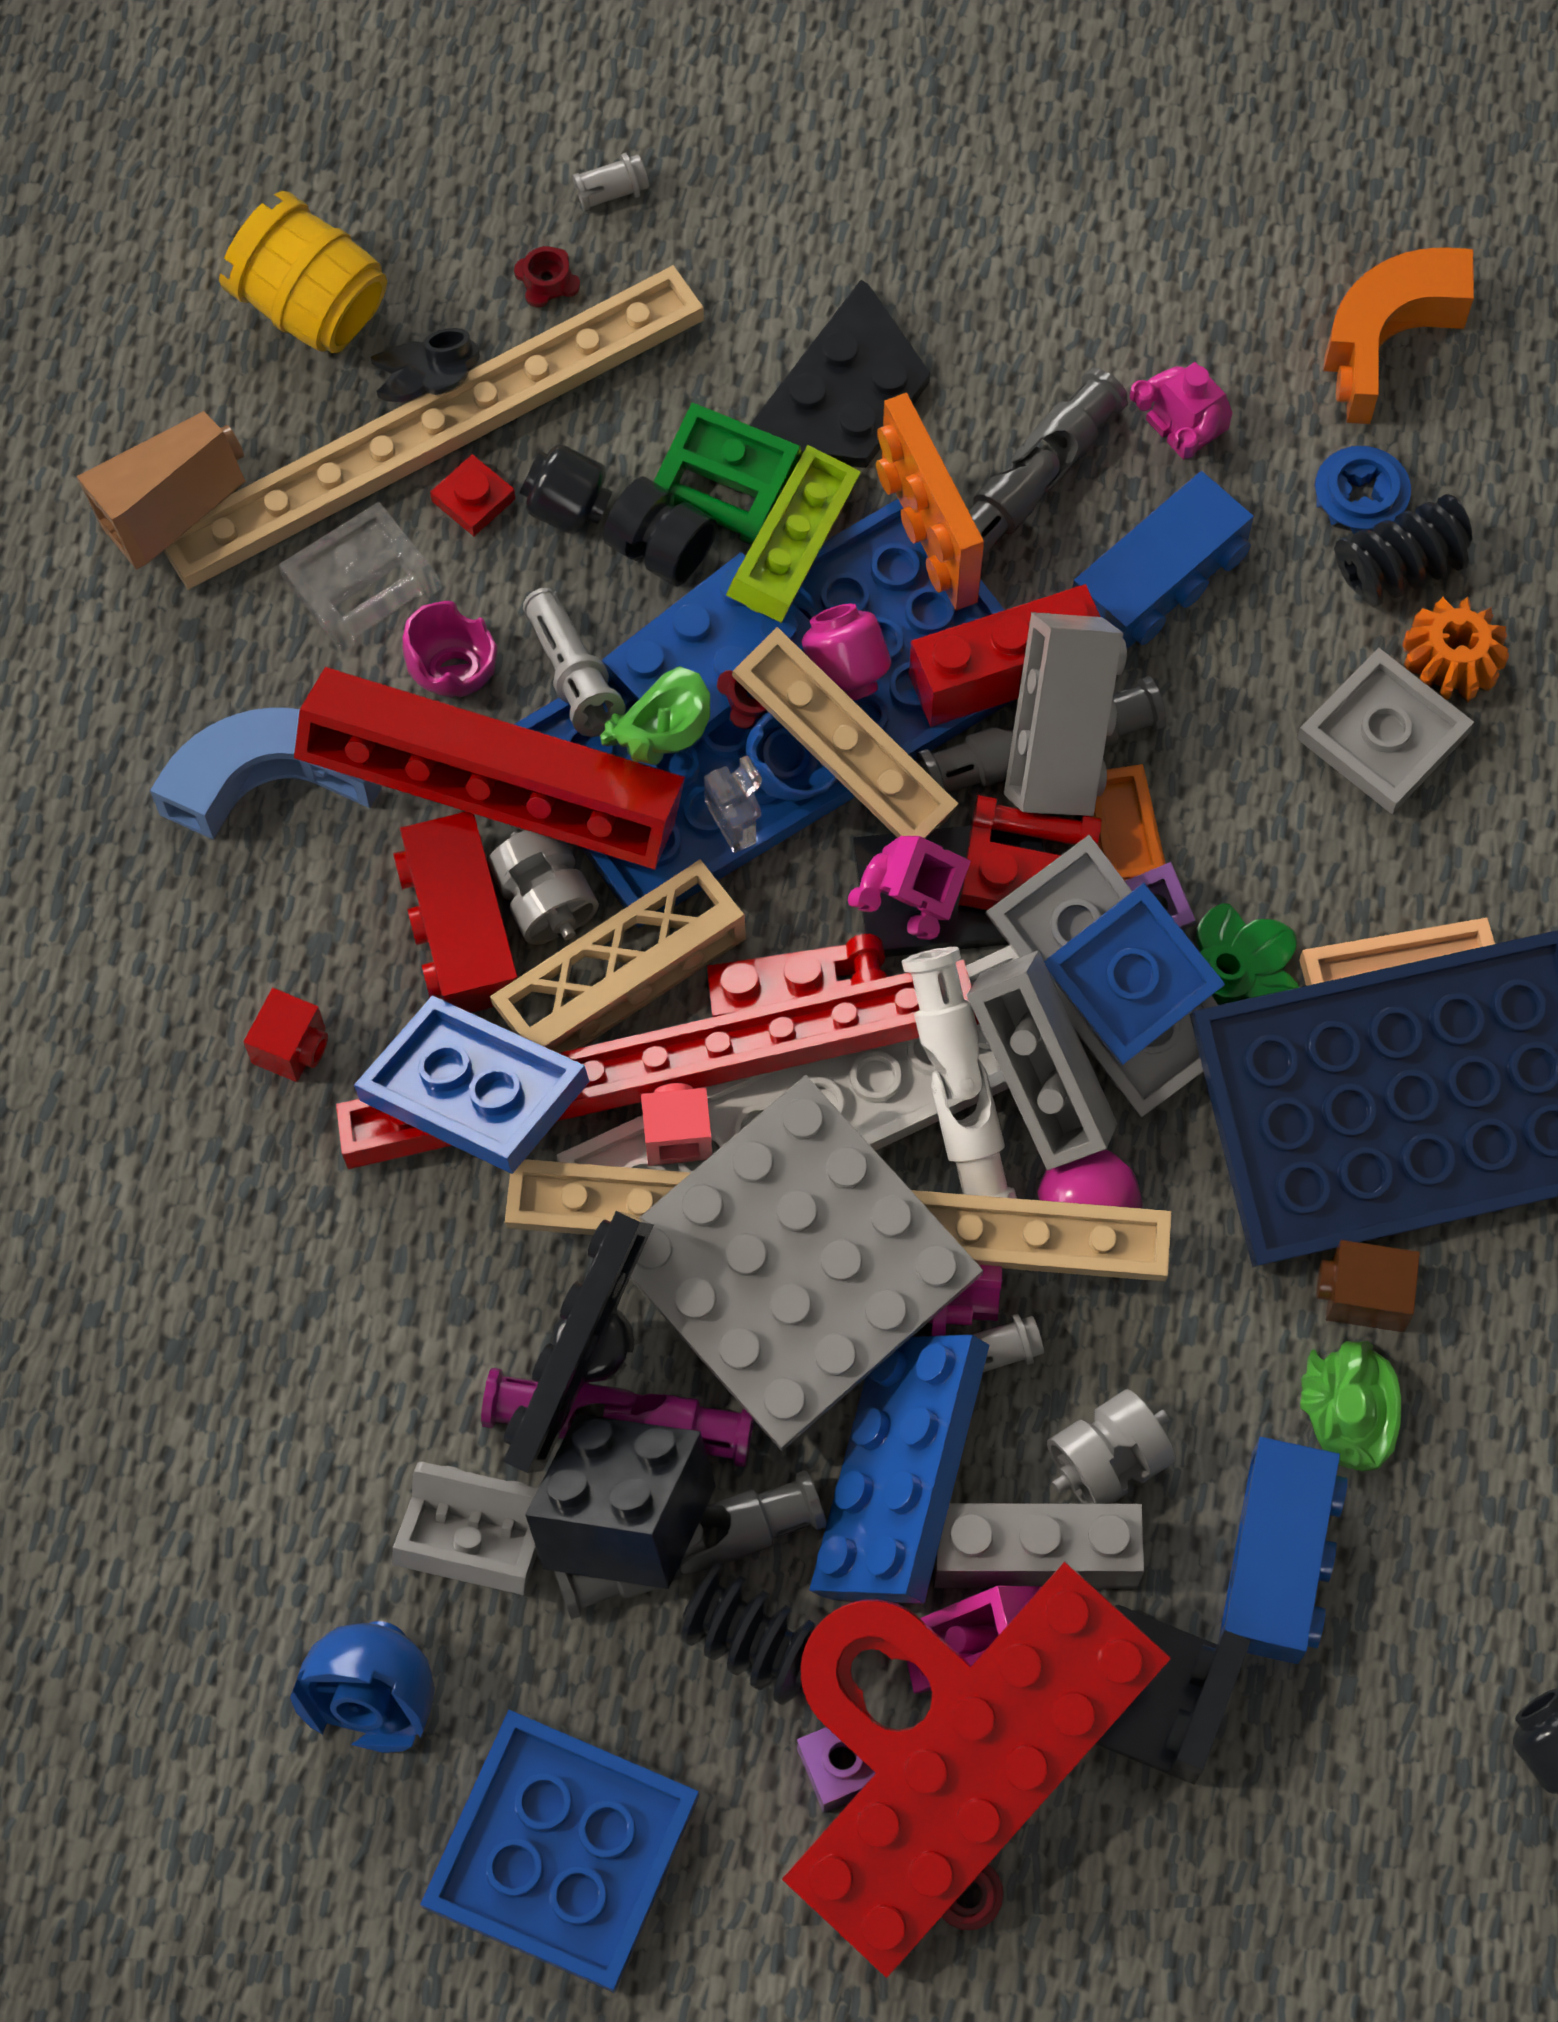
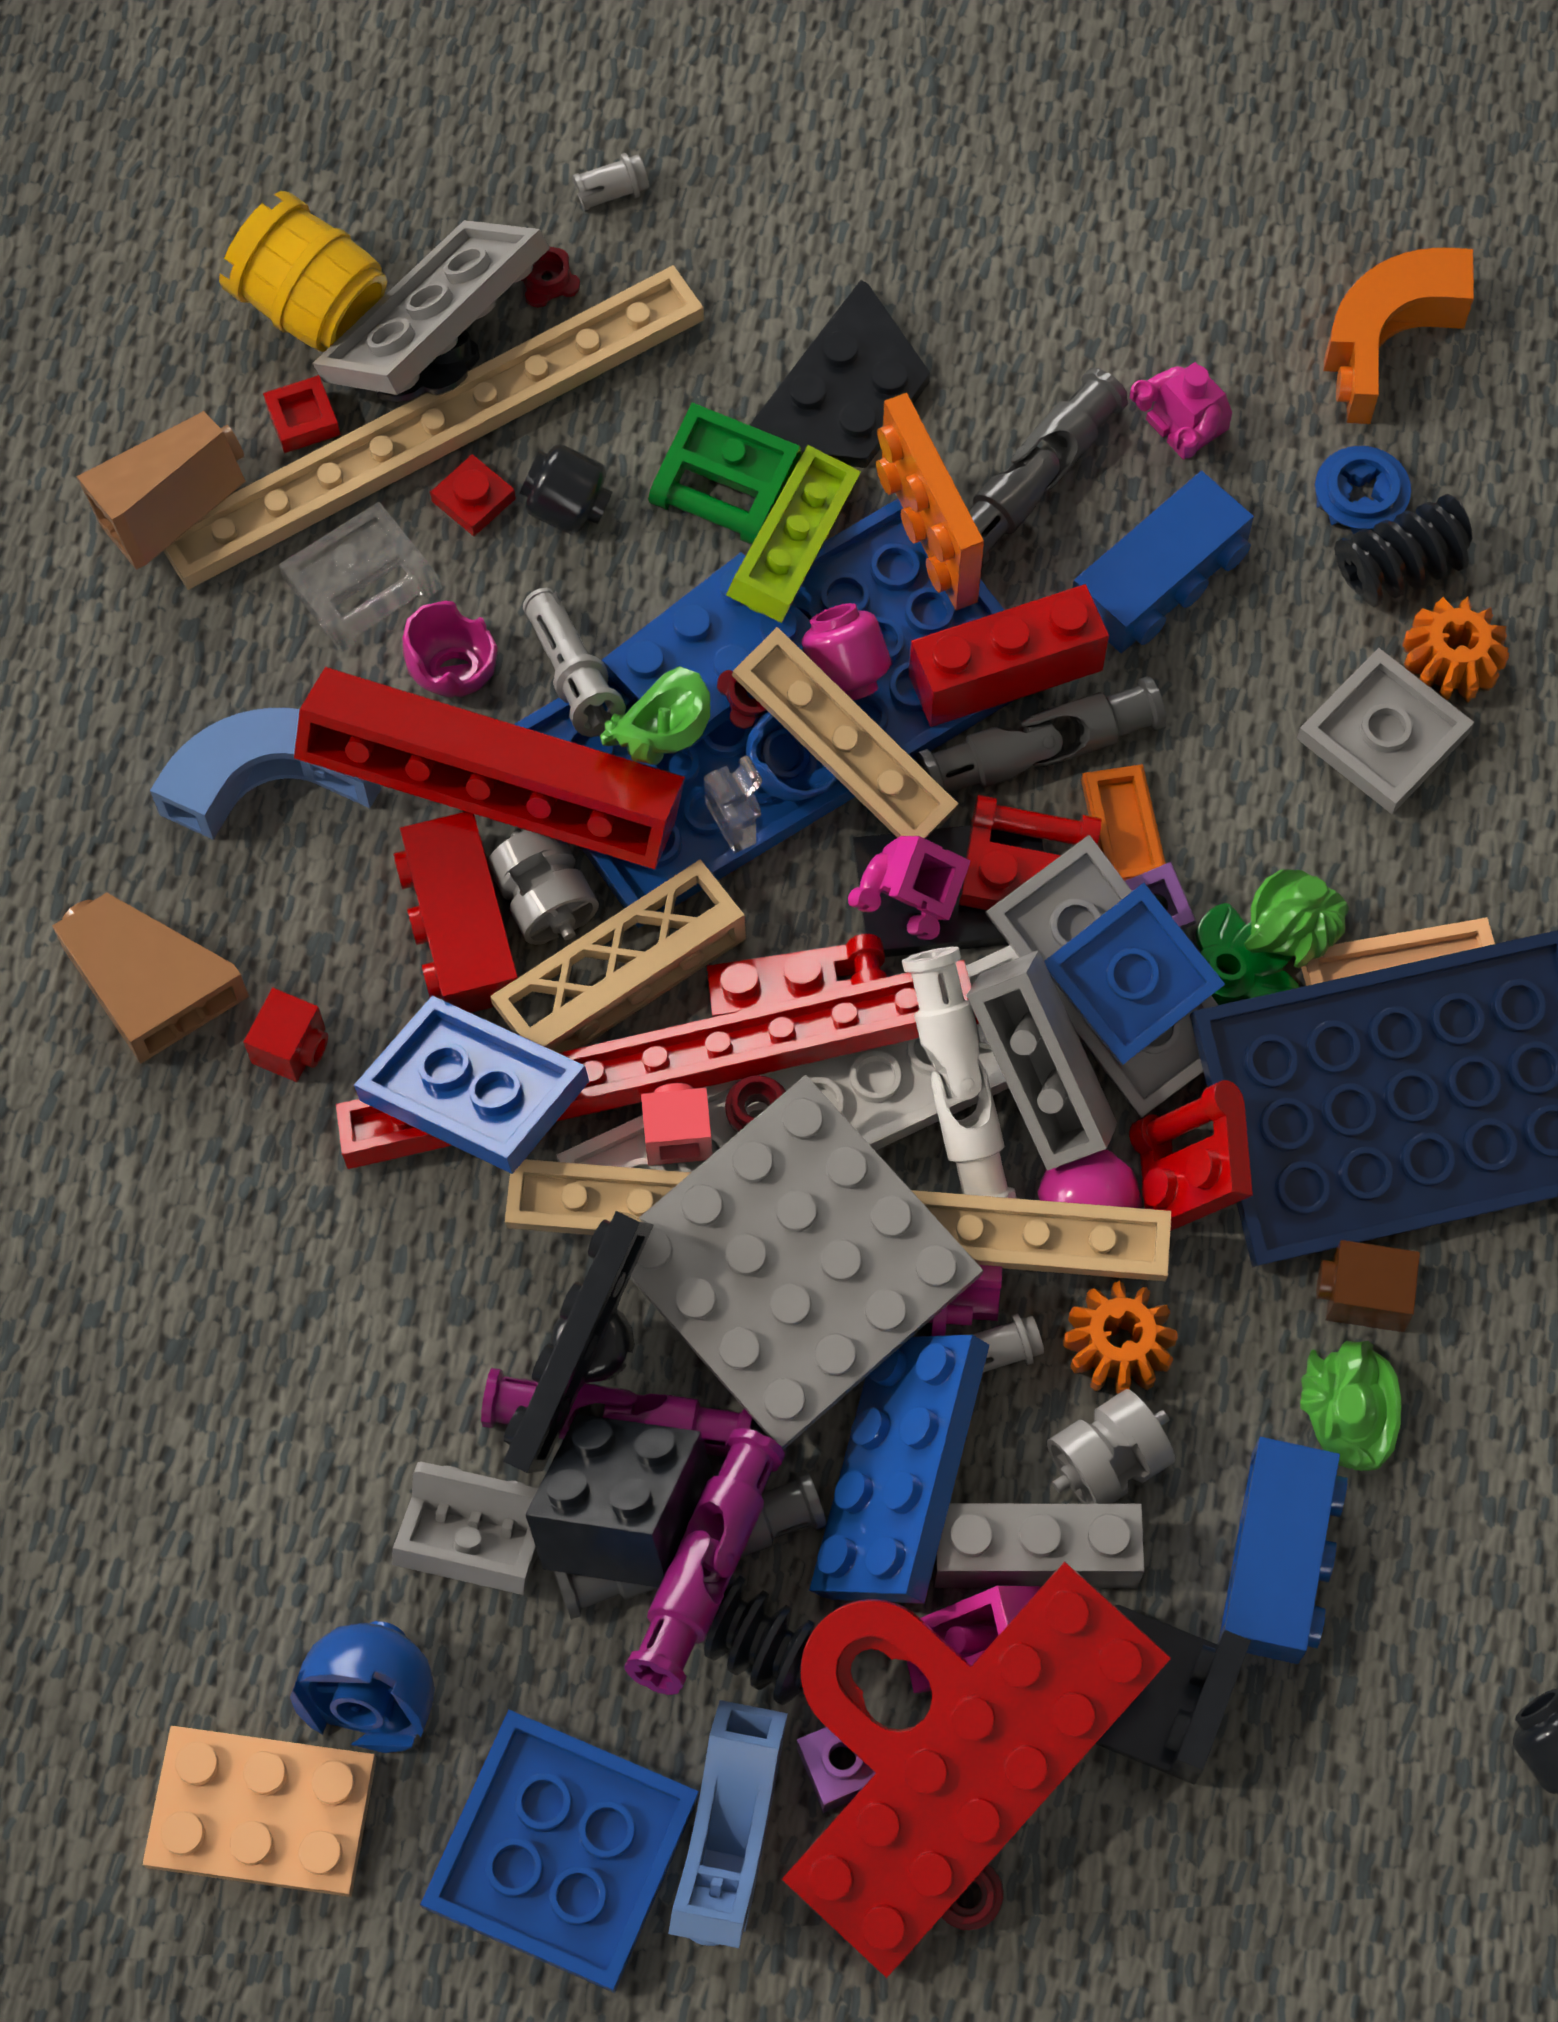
black wheel [603,476,717,587] -> none
light grey brick [1004,612,1127,816] -> none
none -> medium nougat slope [52,892,249,1064]
none -> light nougat plate [142,1726,377,1897]
none -> red plate [263,375,340,453]
none -> light grey plate [313,220,550,395]
none -> magenta piece [624,1428,785,1695]
none -> medium blue arch [668,1700,788,1948]
none -> dark red plate [725,1075,786,1133]
none -> orange gear [1063,1280,1178,1394]
none -> red plate [1129,1080,1253,1231]
none -> bright green hat [1244,869,1349,968]

